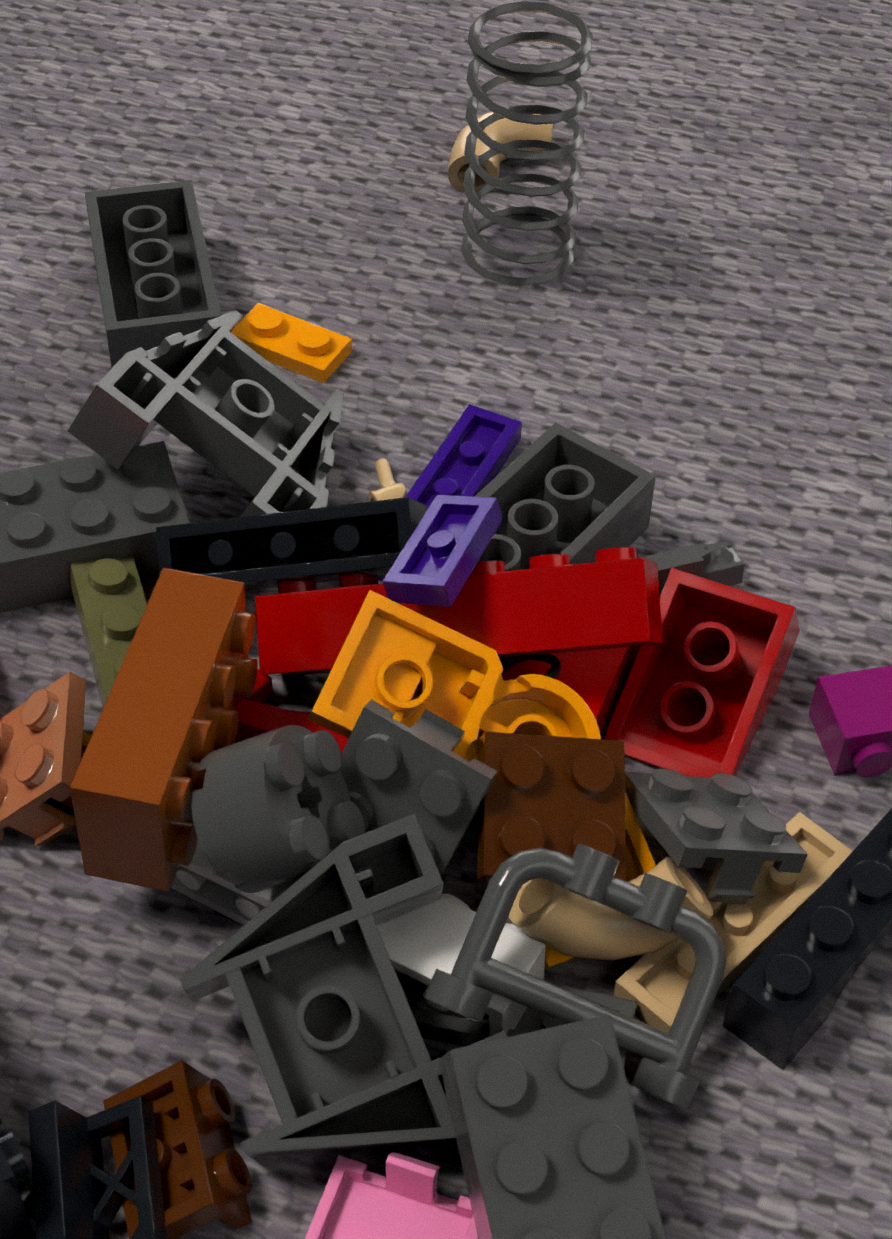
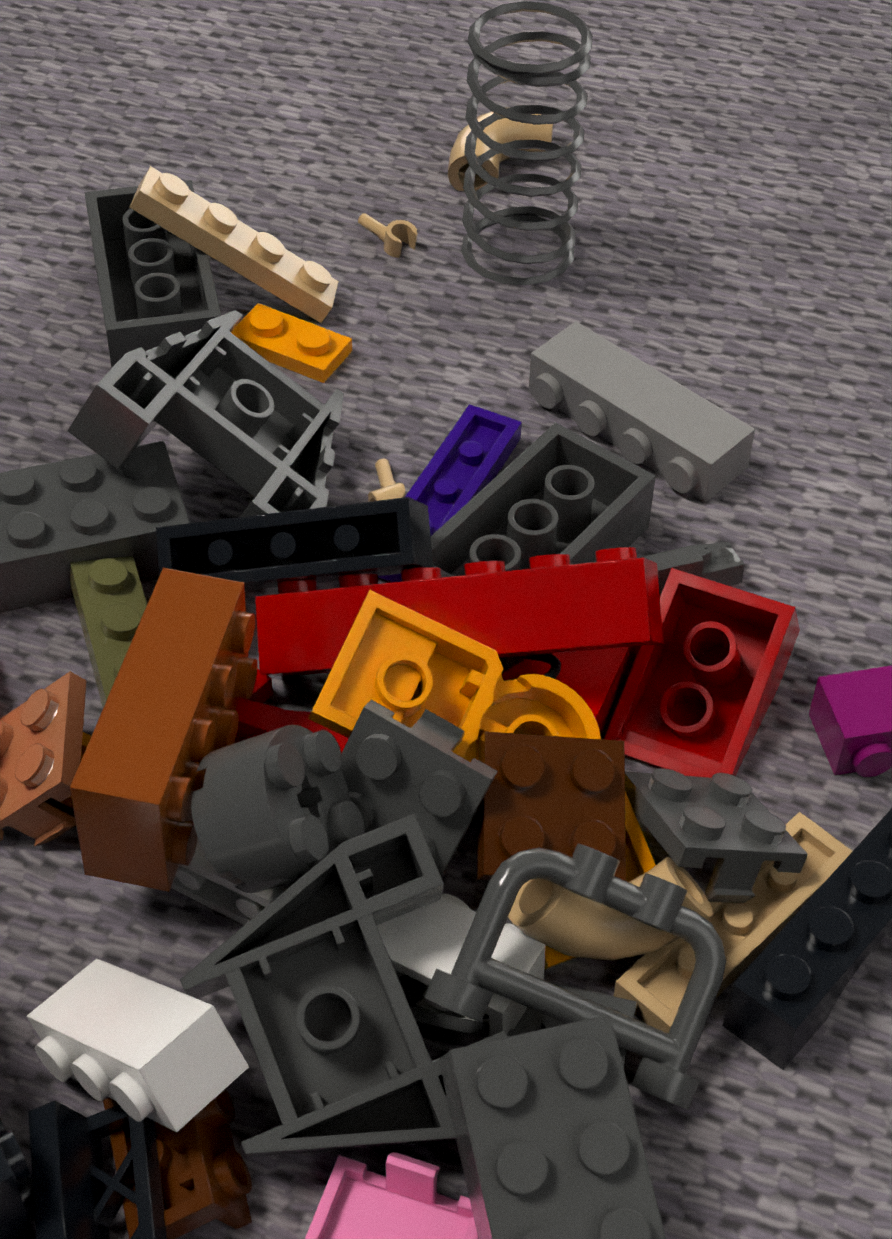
dark purple plate [382,495,503,607] -> none
none -> white brick [26,958,249,1132]
none -> tan plate [129,166,339,323]
none -> tan hand [358,213,417,258]
none -> light grey brick [529,321,755,503]

